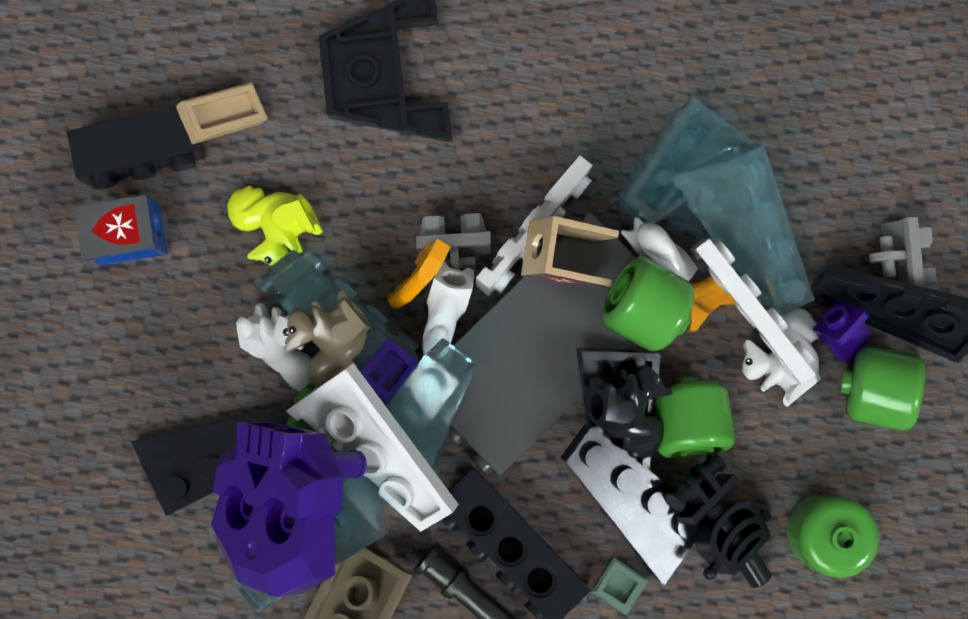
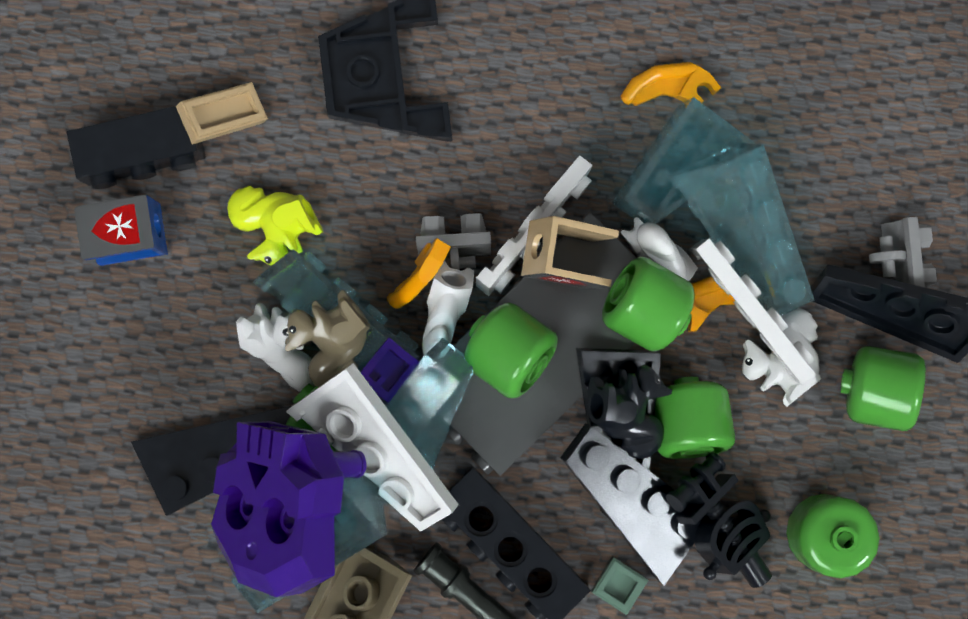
dark purple bracket [812,299,874,364] -> none
none -> bright green head [464,303,558,398]
none -> light orange piece [620,62,721,108]

